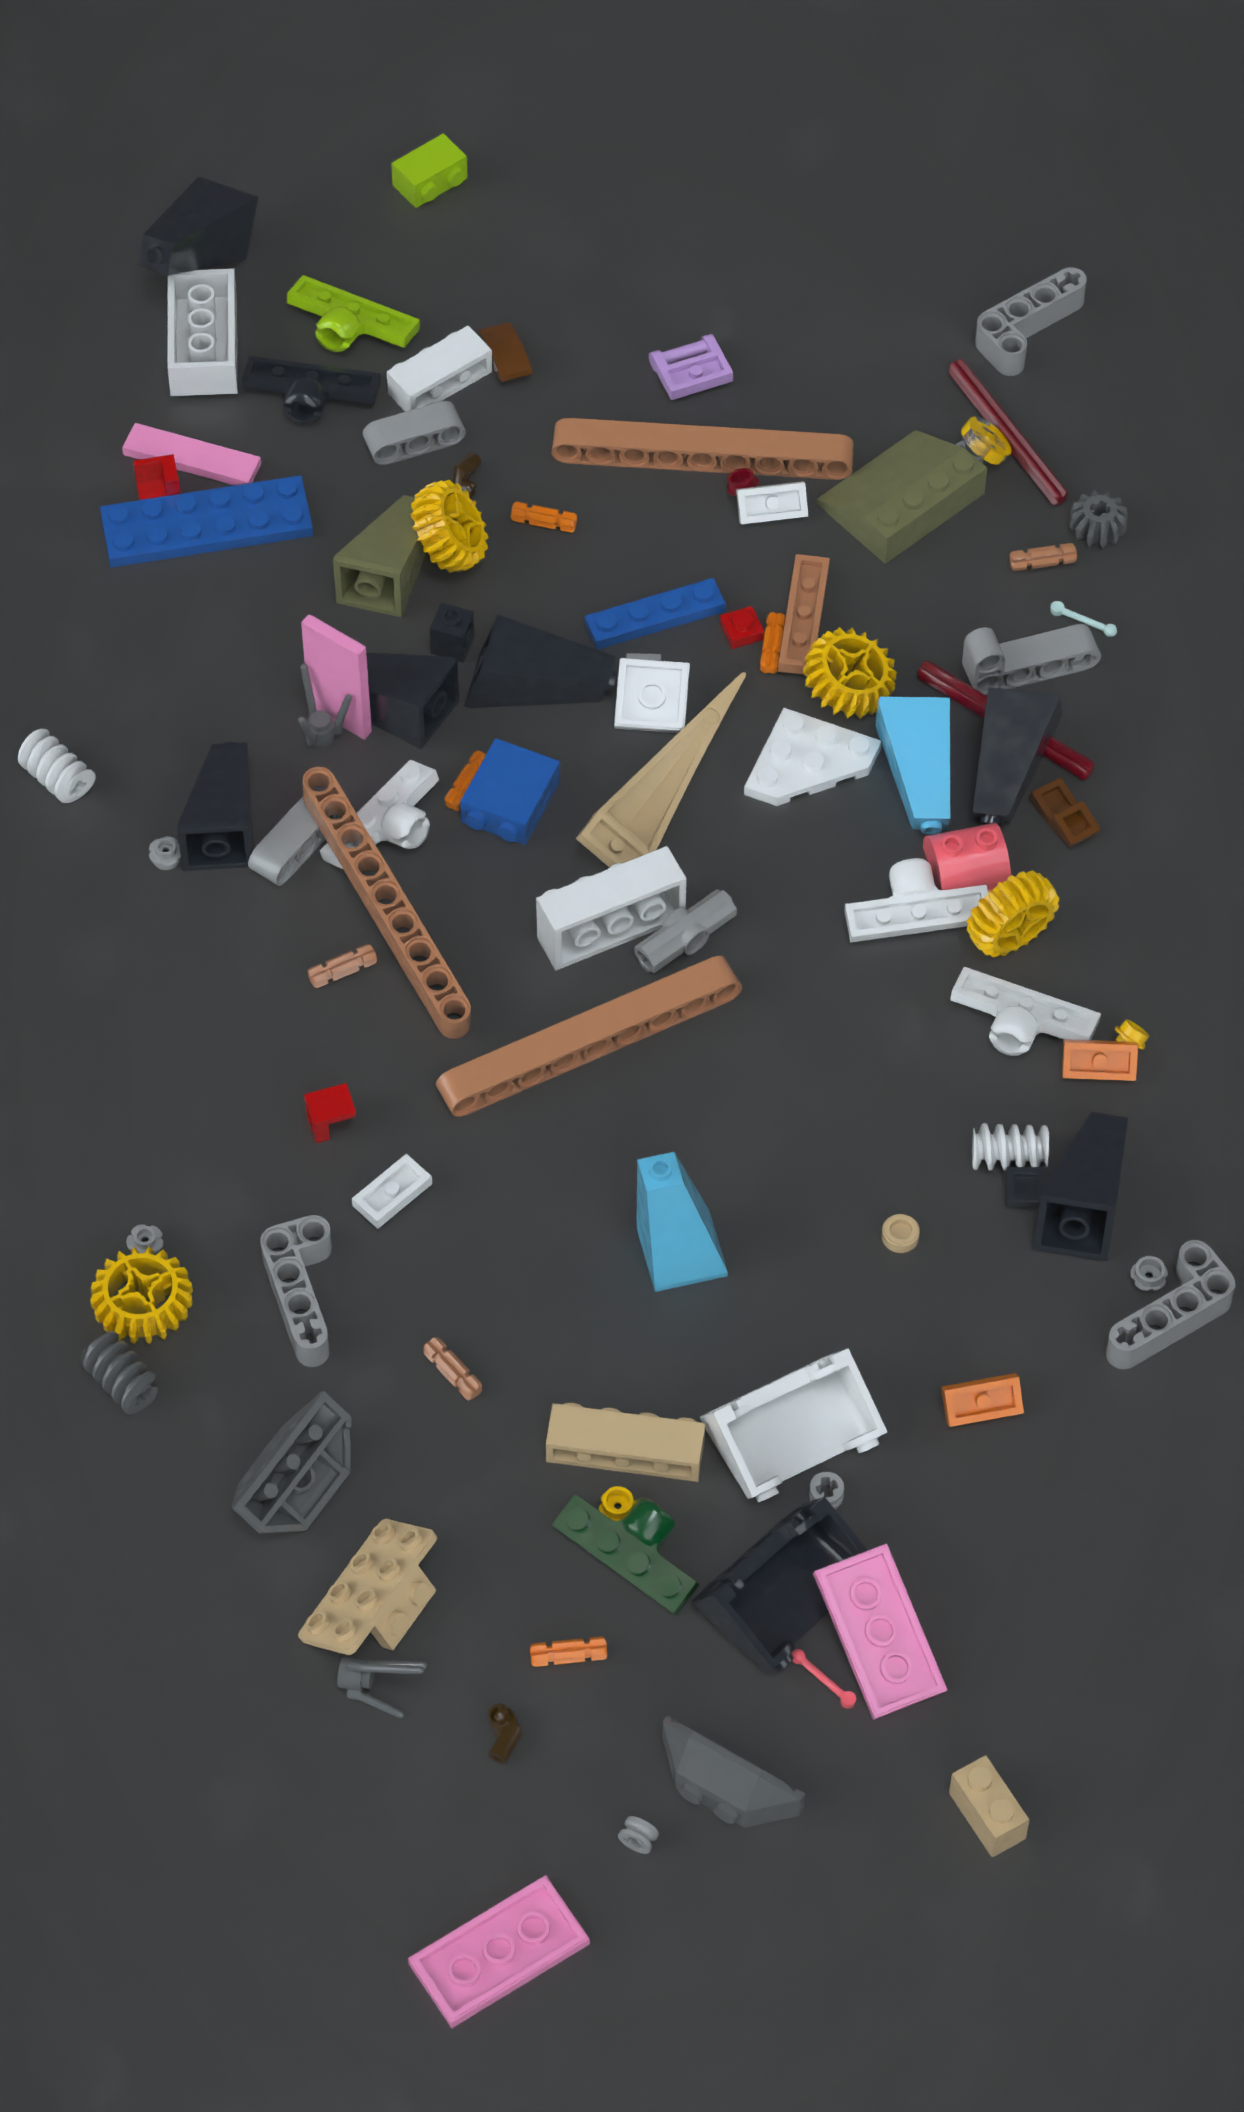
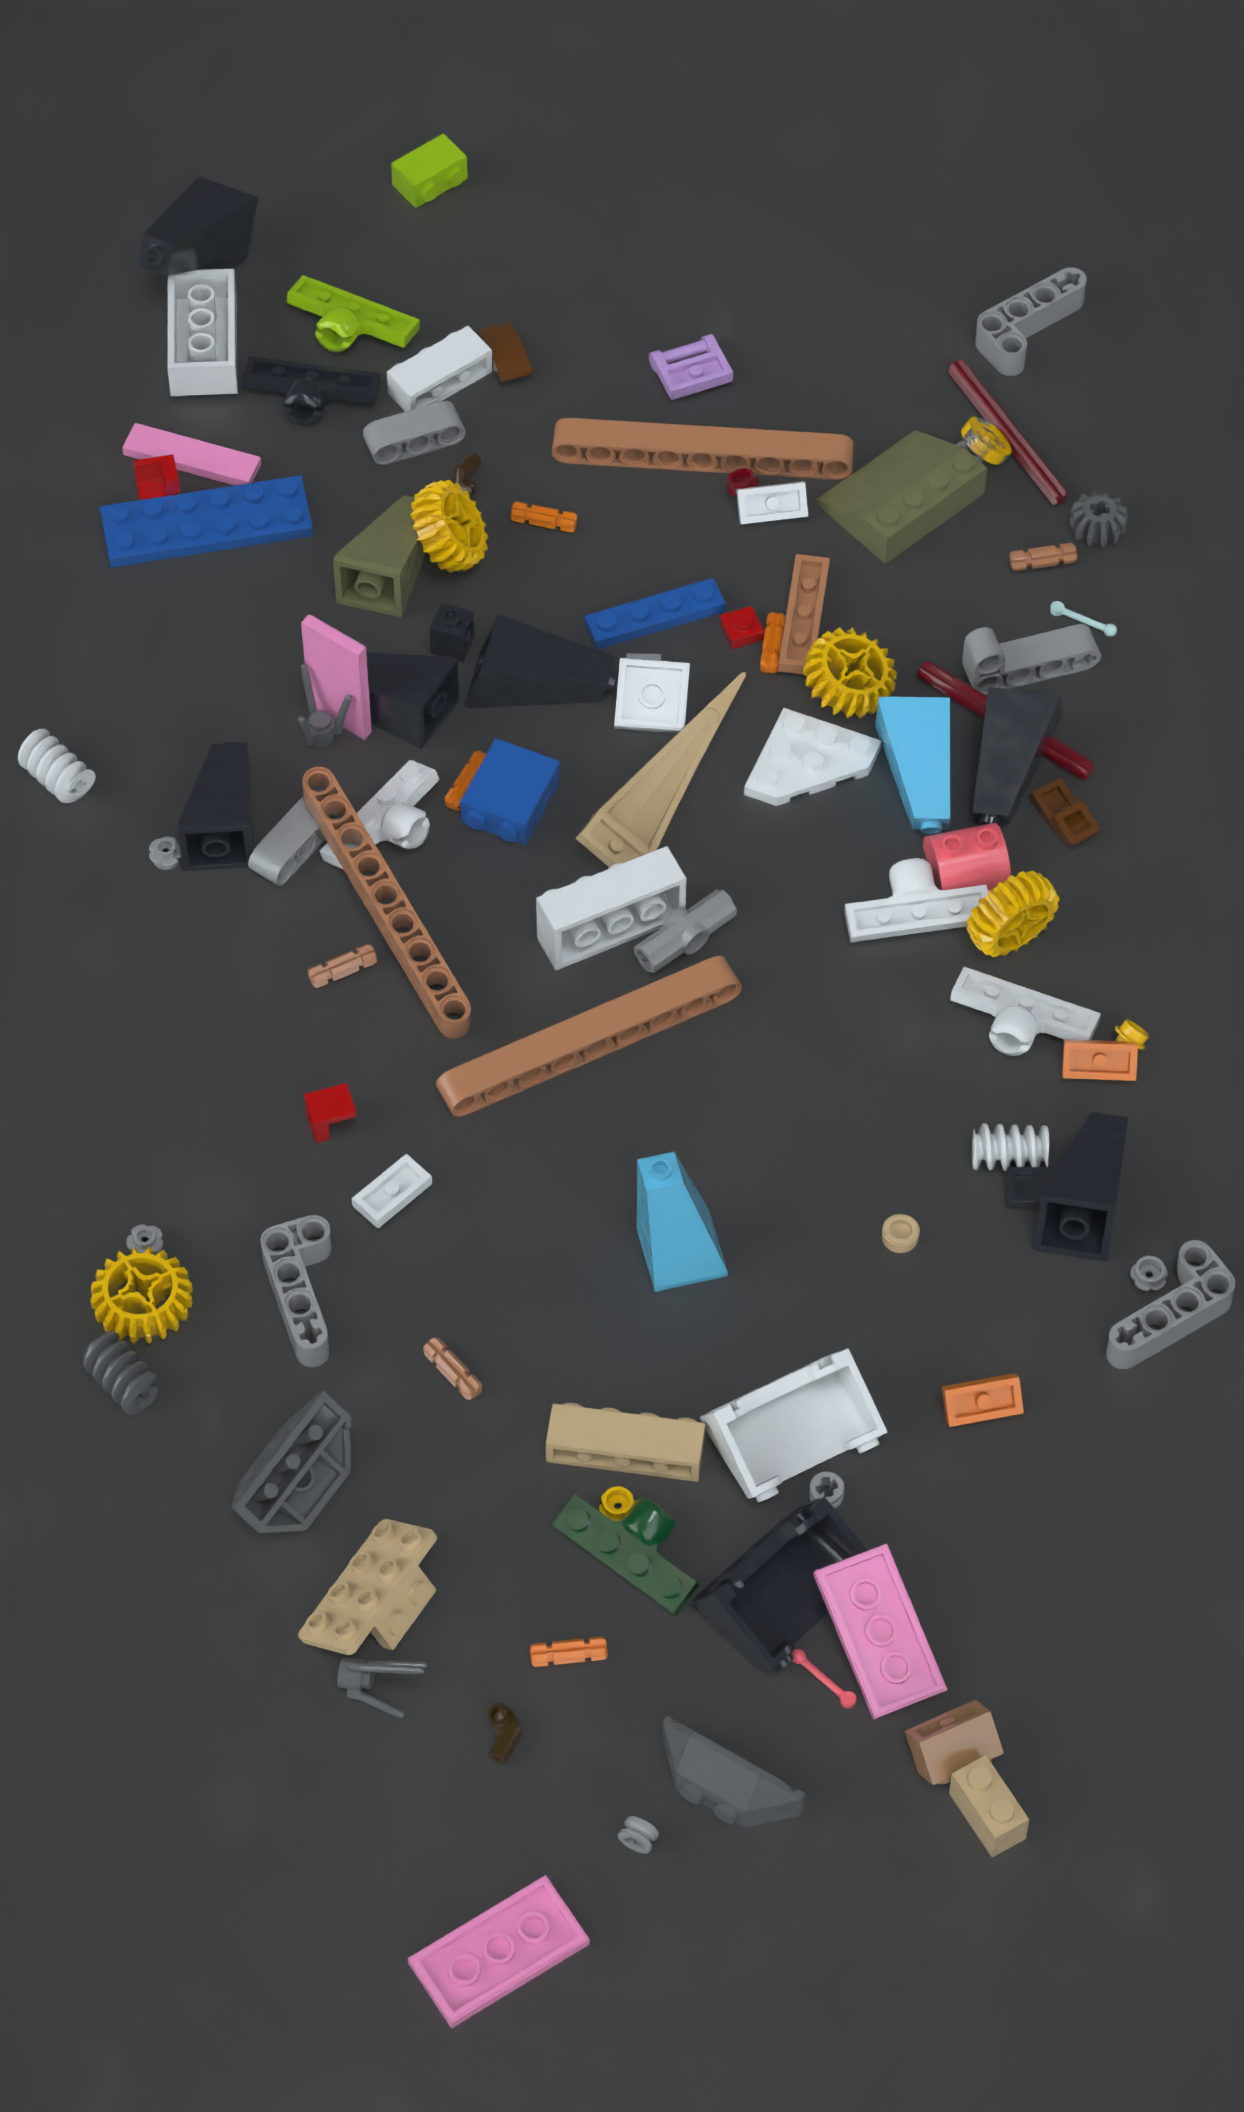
none -> medium nougat brick [905,1700,1004,1785]

